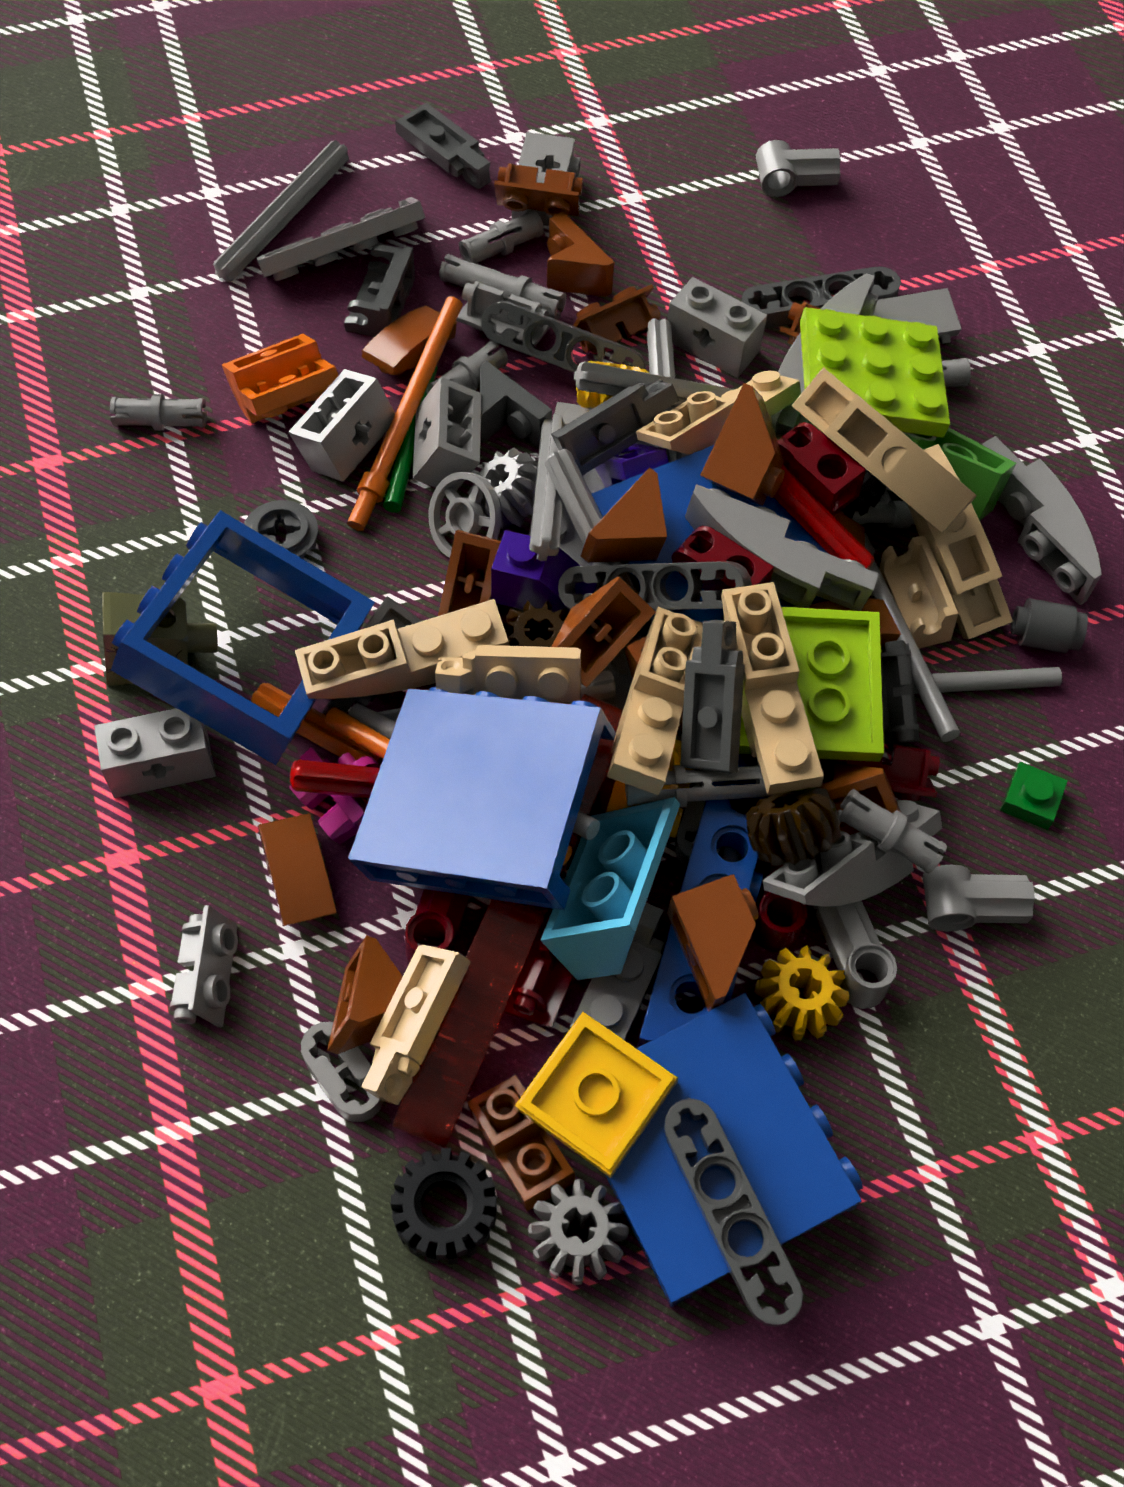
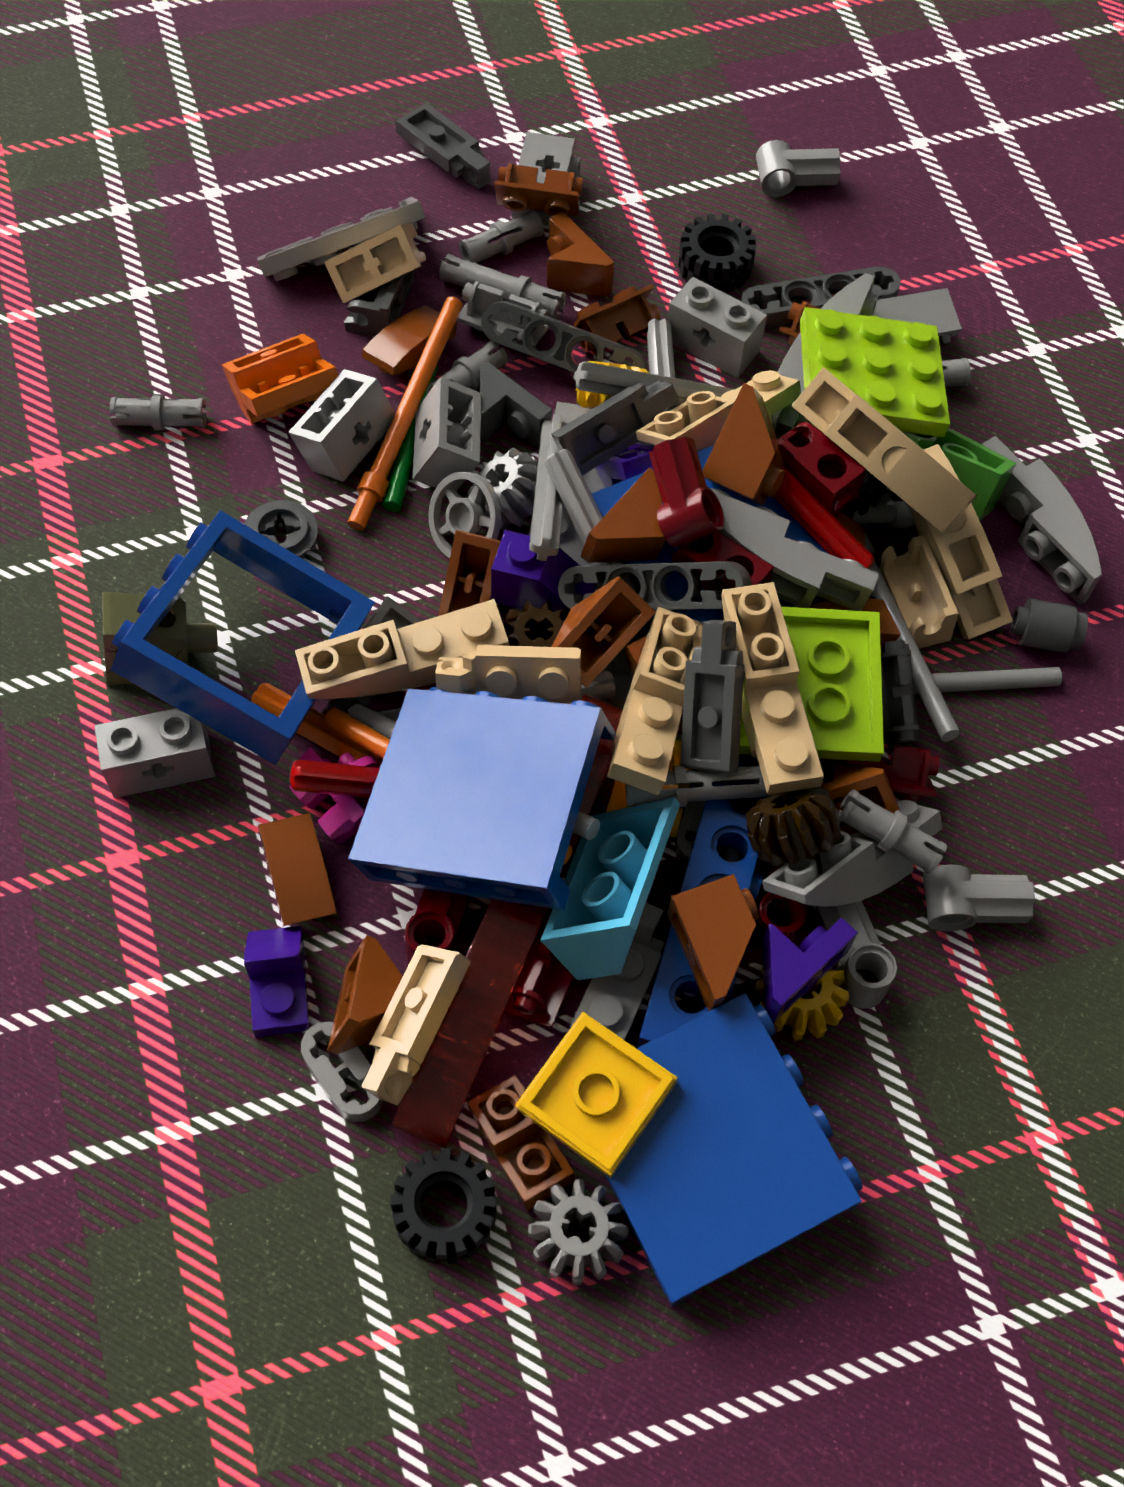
light grey hinge [169,905,238,1027] -> none
light grey axle [213,140,349,282] -> none
dark grey beam [664,1098,803,1327] -> none
green plate [1000,761,1068,830] -> none
none -> dark purple slope [244,926,310,1038]
none -> tan hinge [324,223,426,303]
none -> dark red piece [649,436,725,548]
none -> black tyre [678,213,757,293]
none -> dark purple slope [762,917,858,1024]

